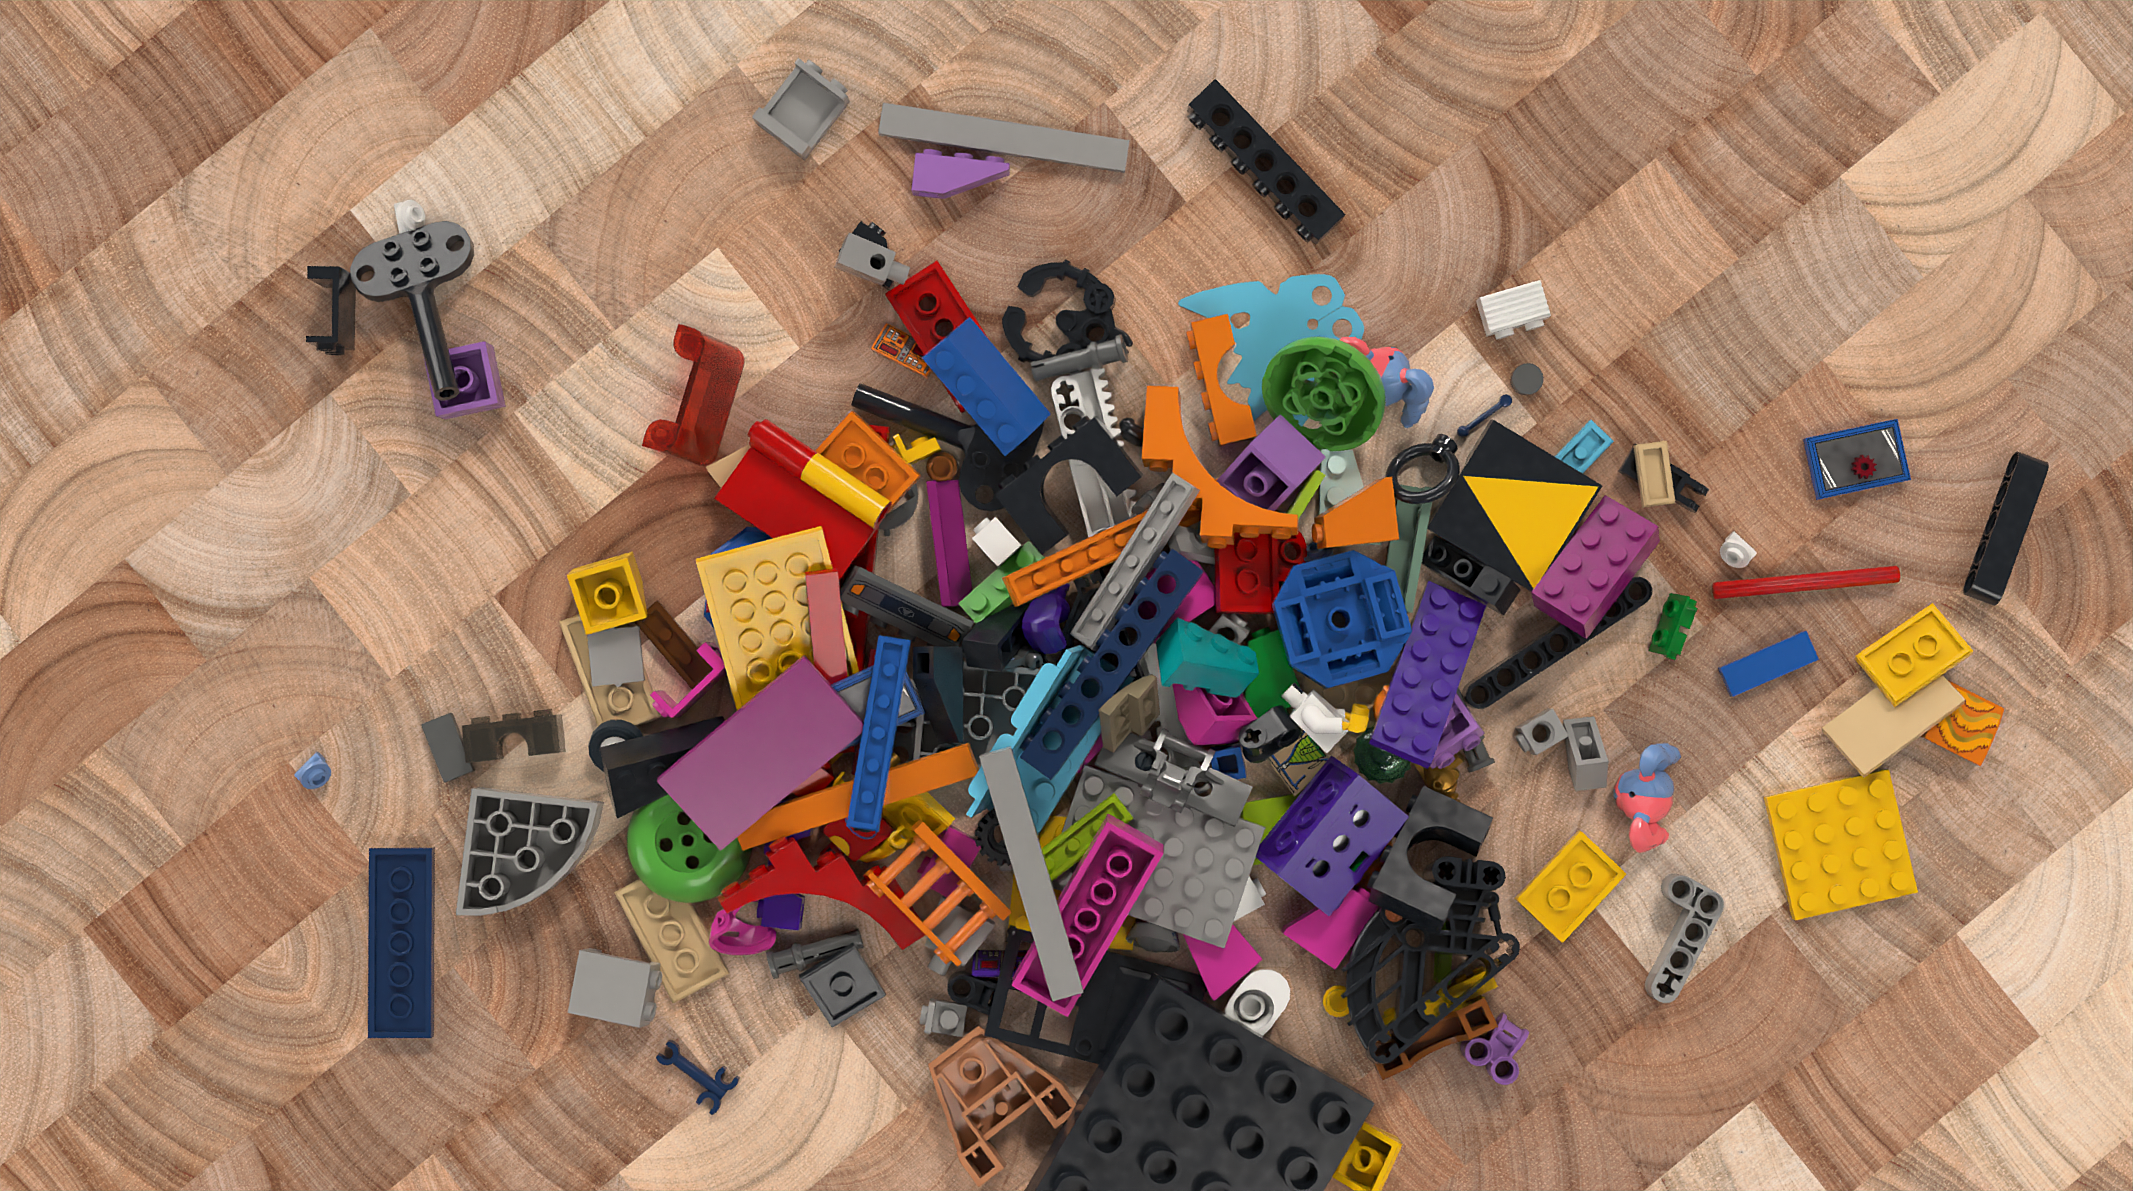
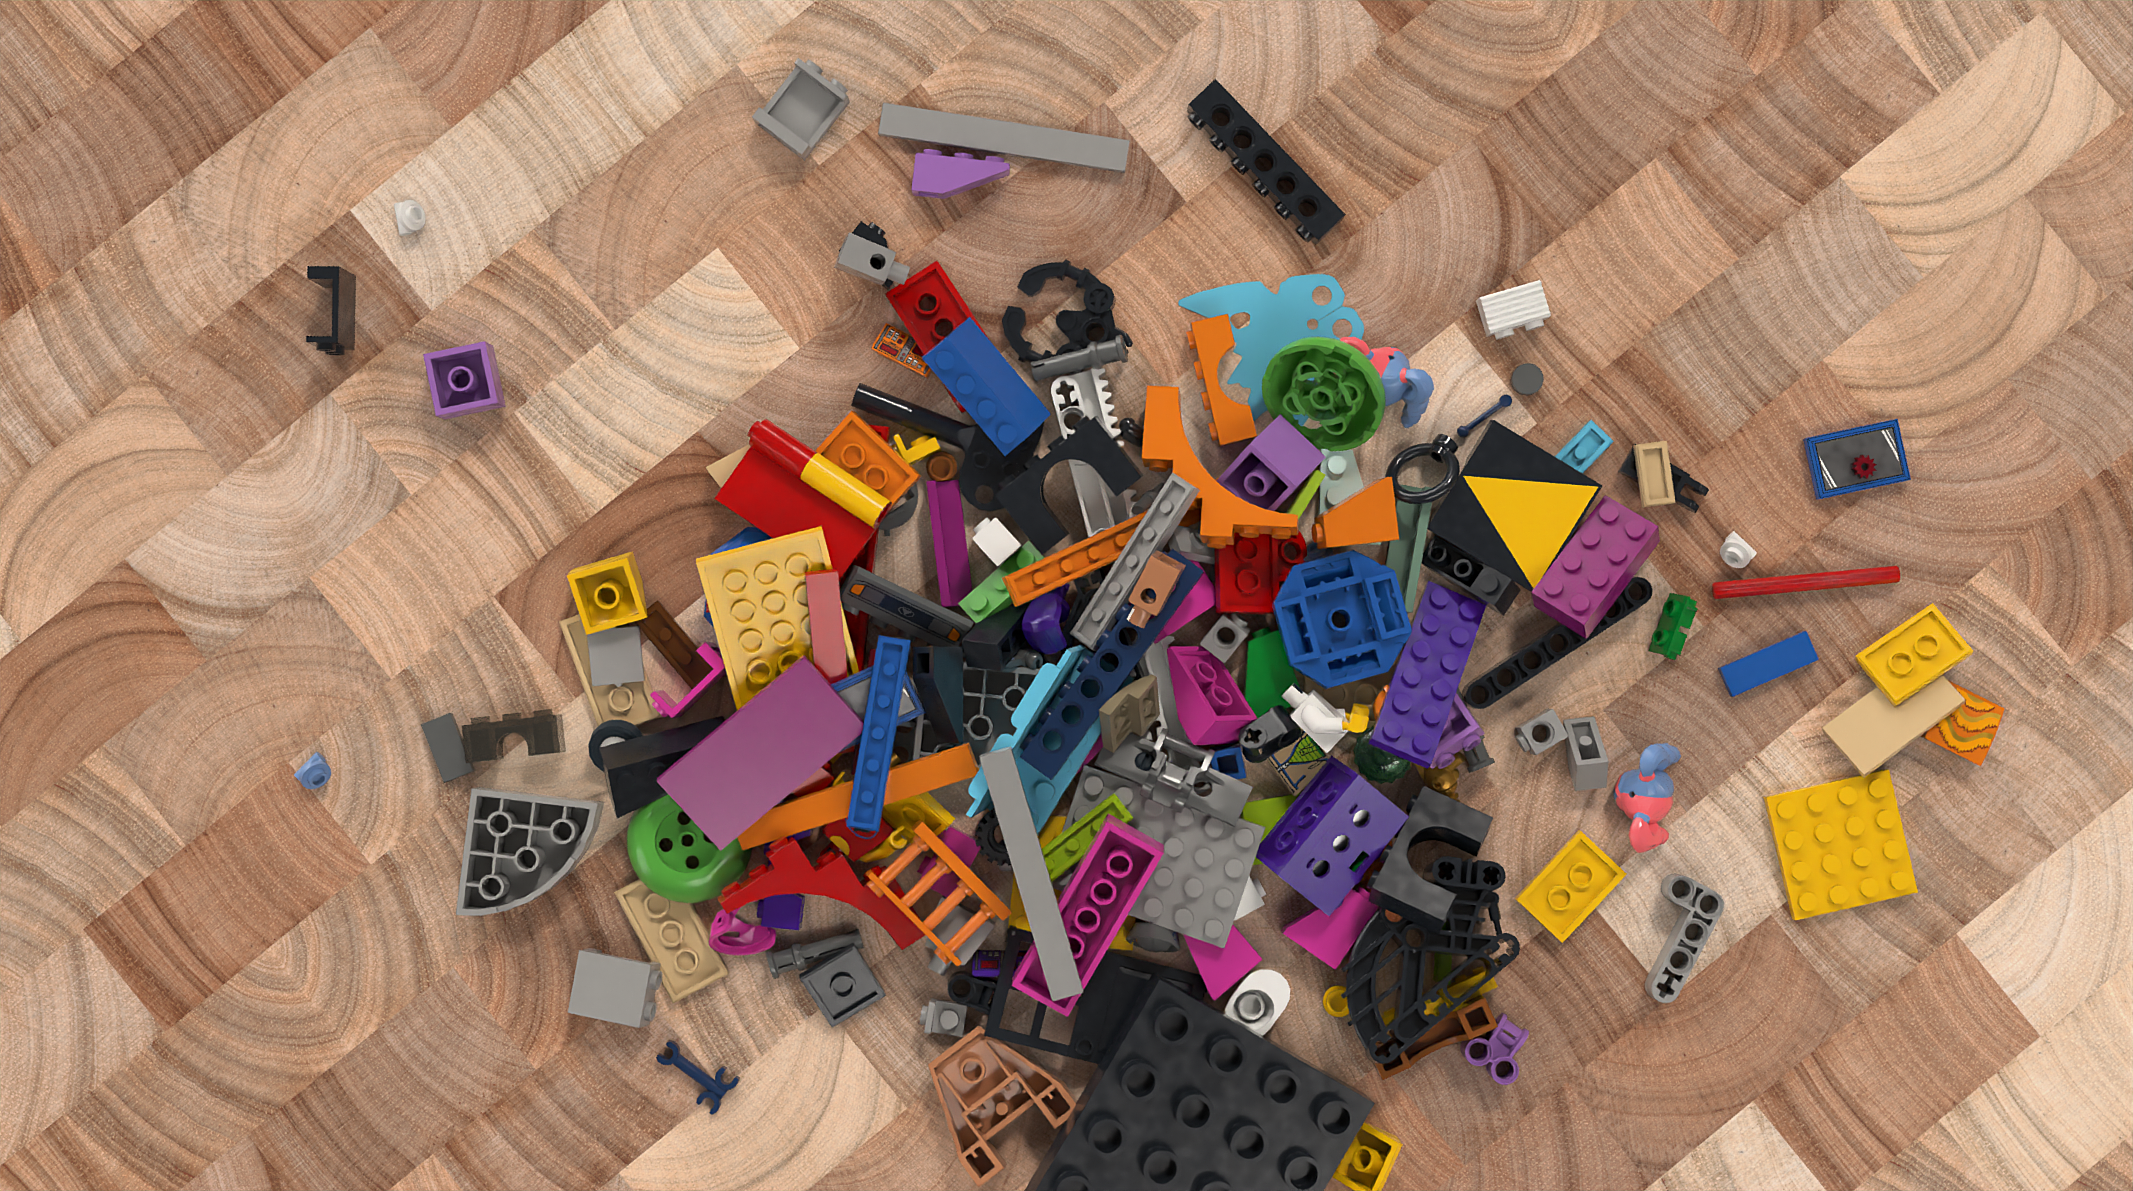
piece [350,221,474,400] -> none
dark blue plate [368,847,435,1038] -> none
clear red windscreen [642,324,745,466] -> none
teal wedge [1156,617,1259,698] -> none
black beam [1963,451,2049,606] -> none
none -> nougat torso [1127,550,1186,628]

